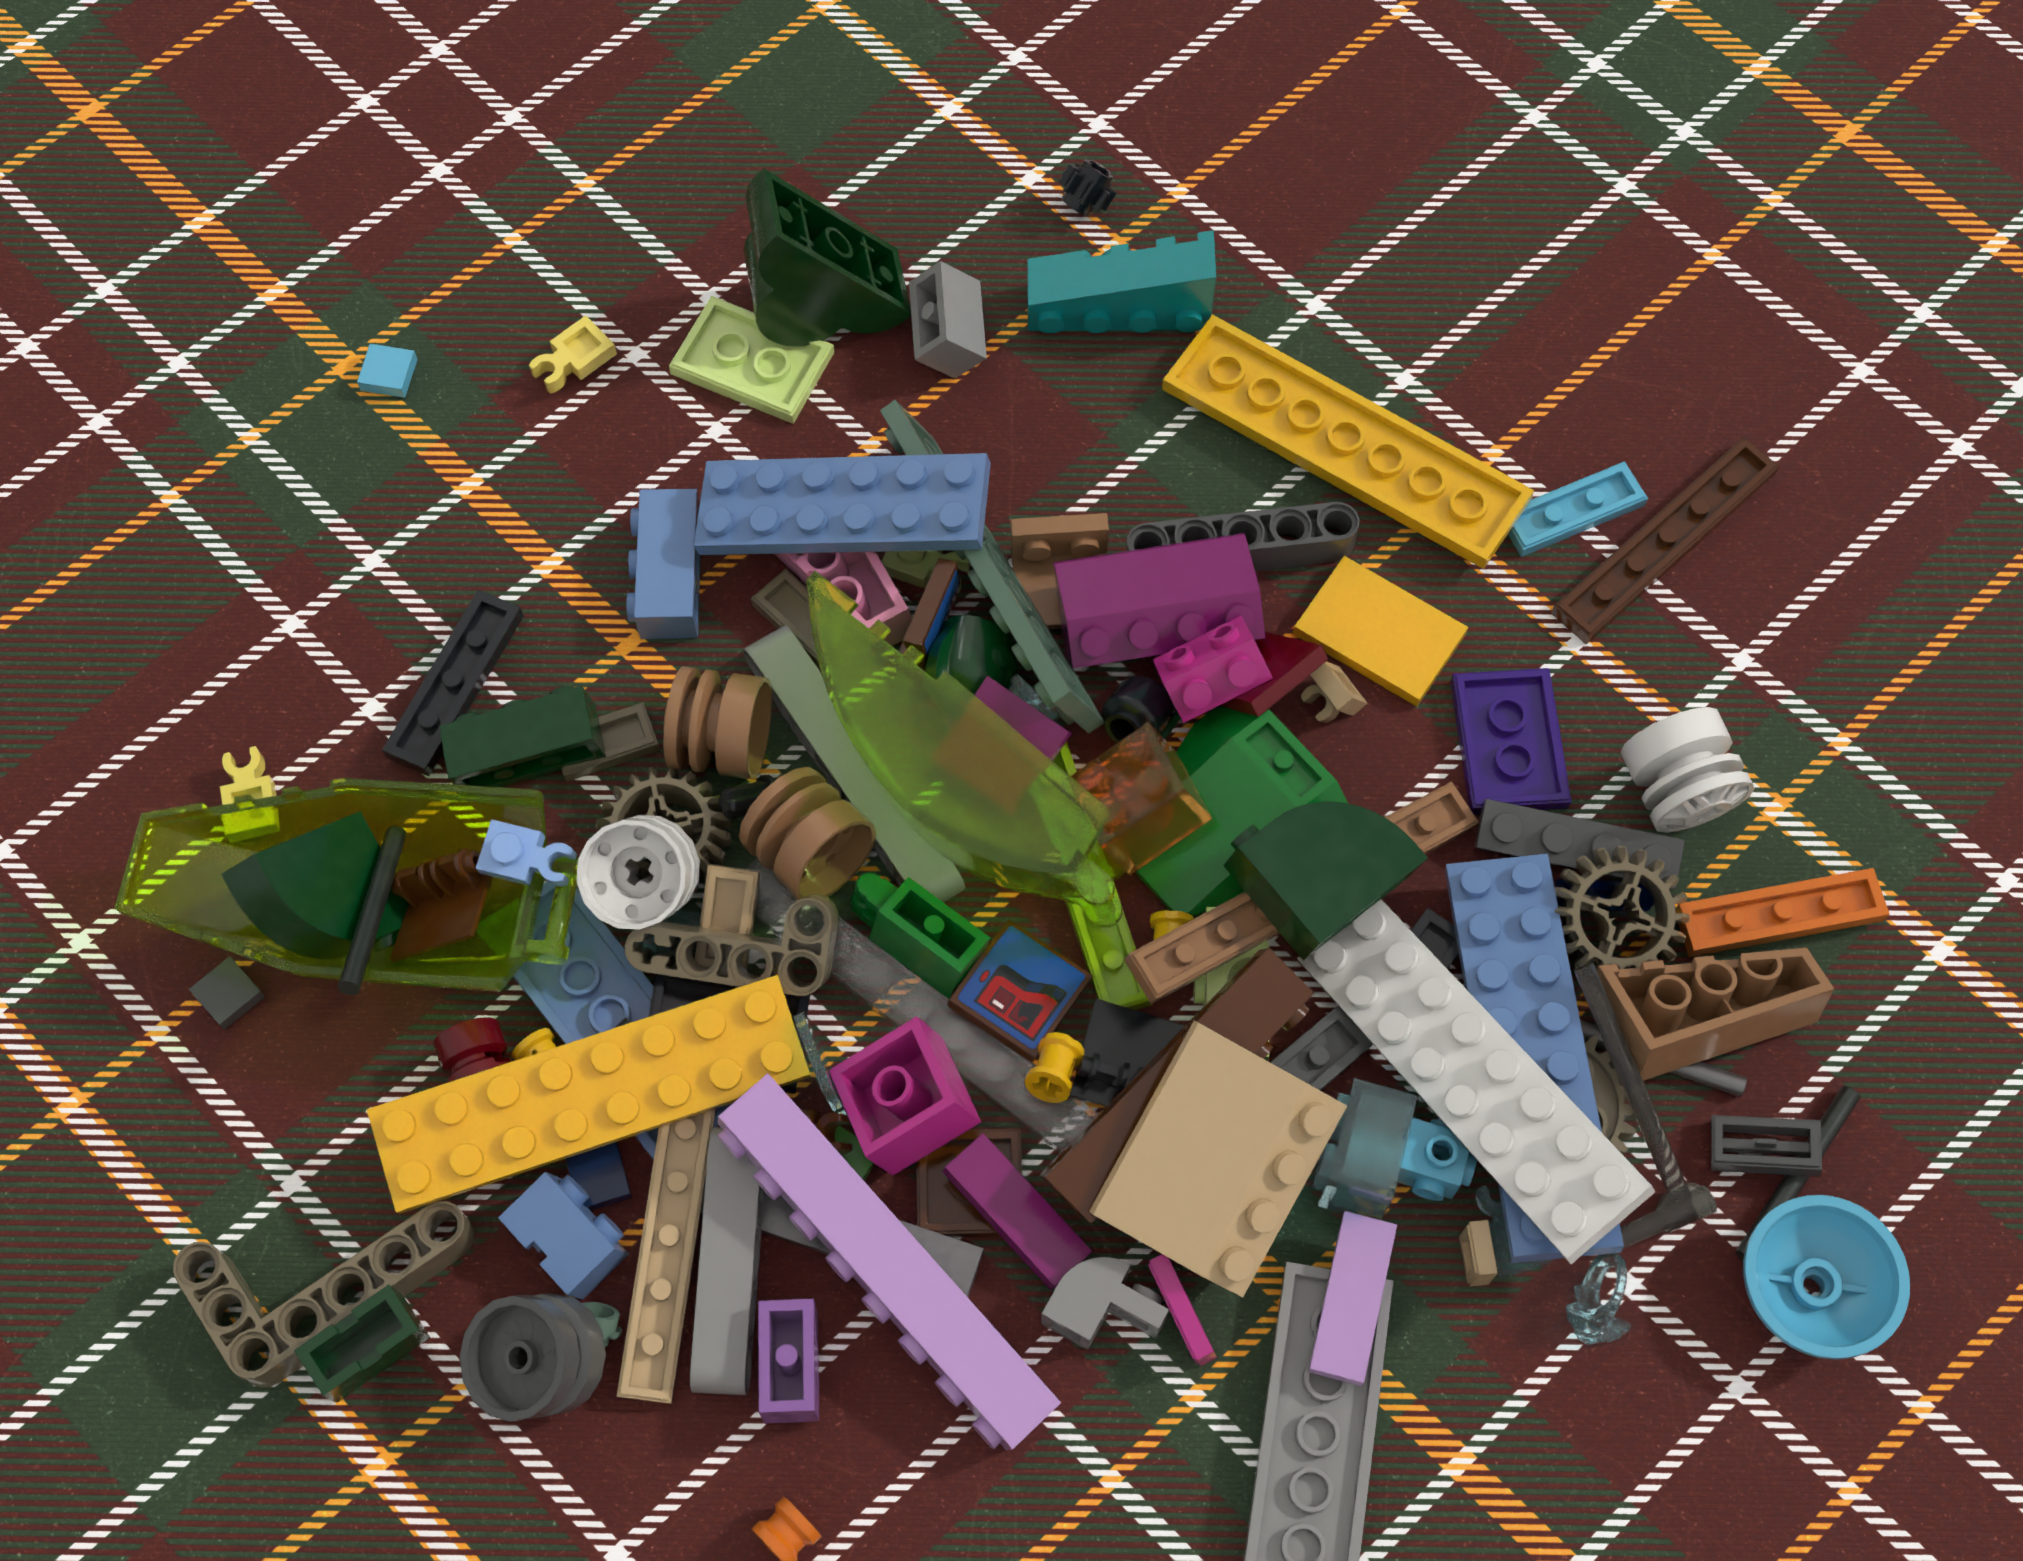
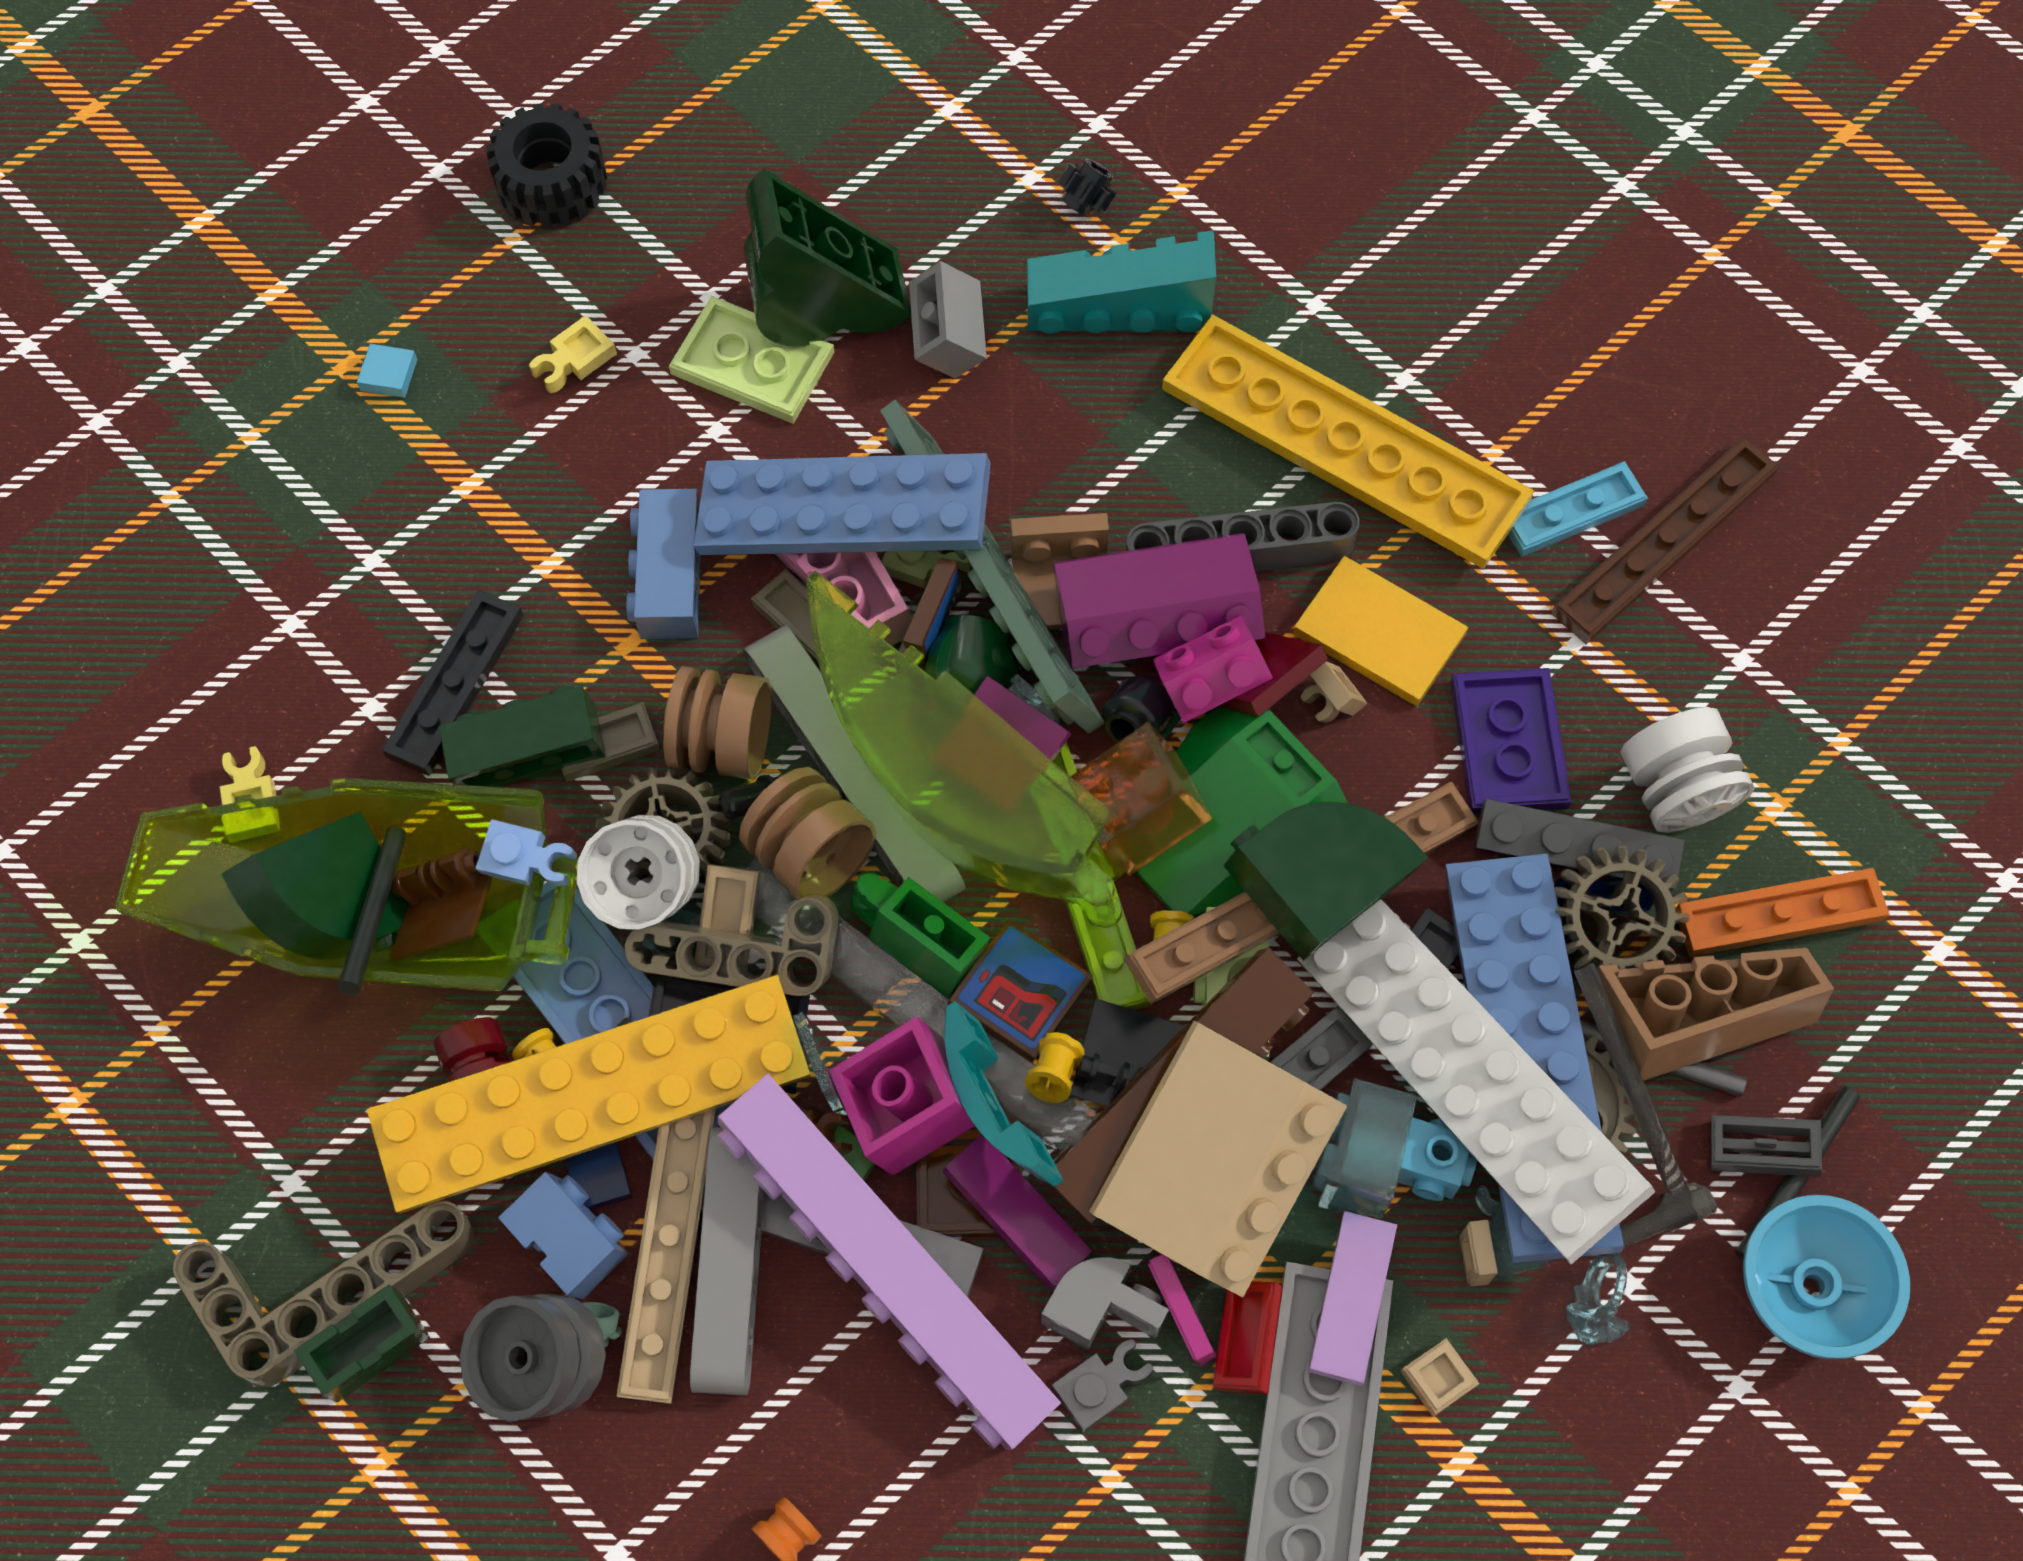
dark grey tile [189,956,265,1030] -> none
medium lavender brick [758,1299,819,1424] -> none
none -> black tyre [486,103,607,228]
none -> teal slope [945,1001,1064,1187]
none -> flat silver plate [1052,1339,1153,1433]
none -> red tile [1212,1281,1283,1395]
none -> tan tile [1400,1338,1479,1417]

